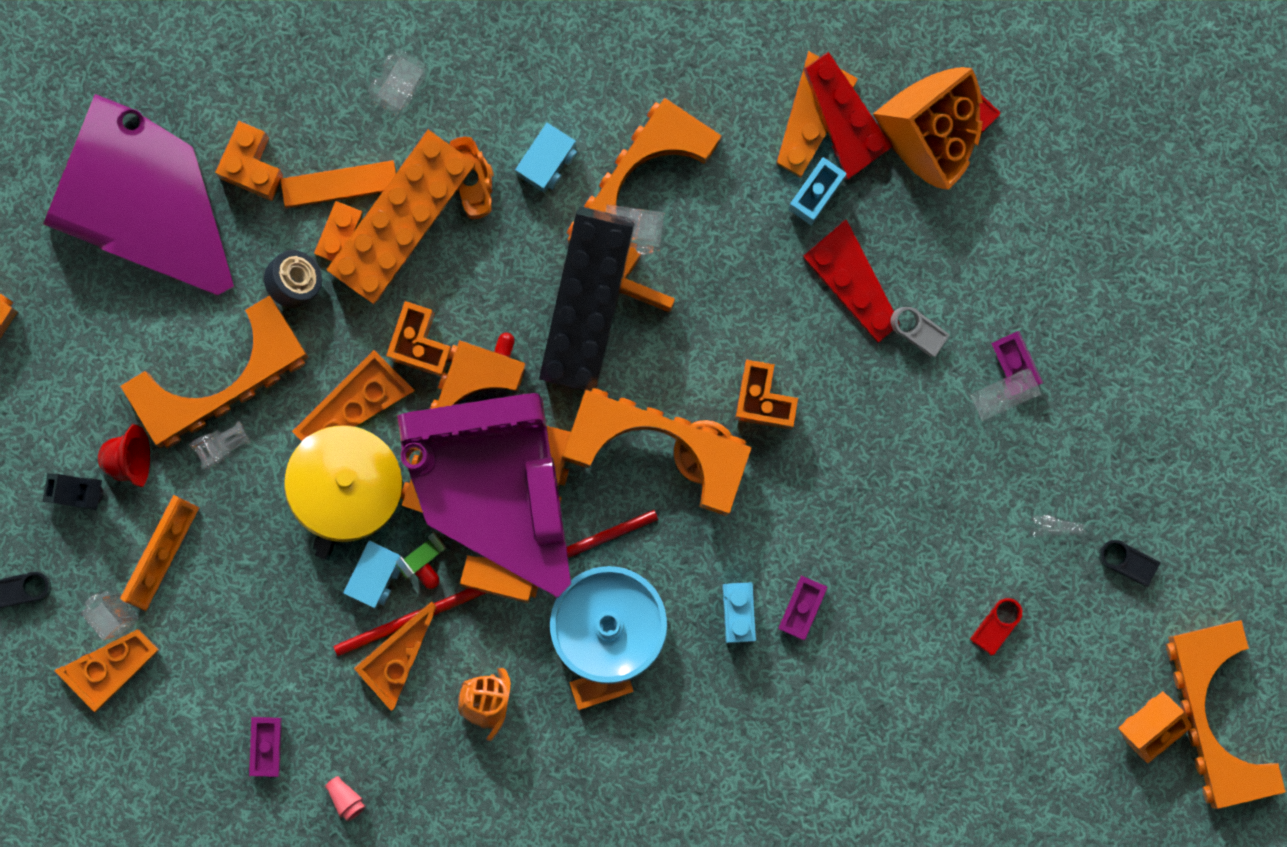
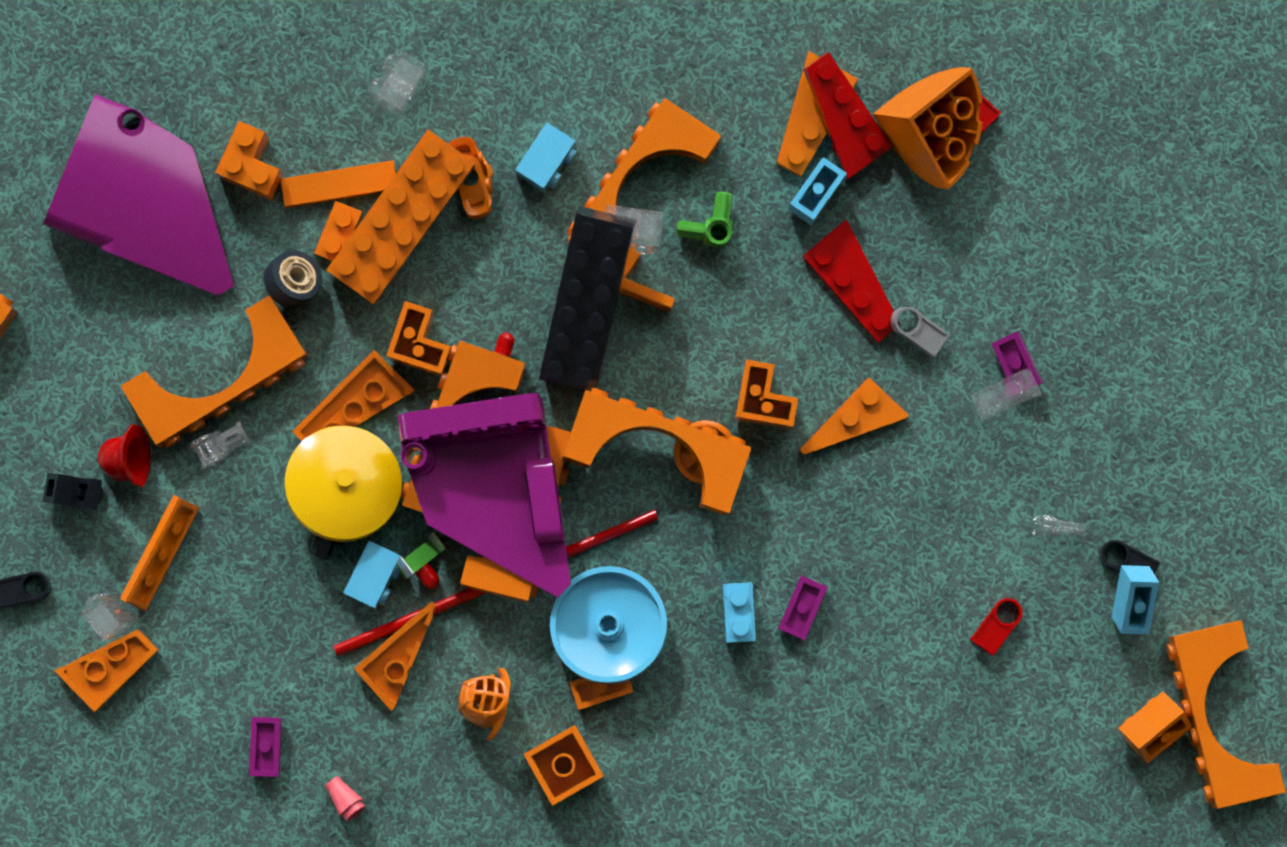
none -> orange brick [524,724,604,806]
none -> bright green axle [676,192,733,249]
none -> orange wing [799,377,909,455]
none -> medium azure brick [1112,565,1159,635]

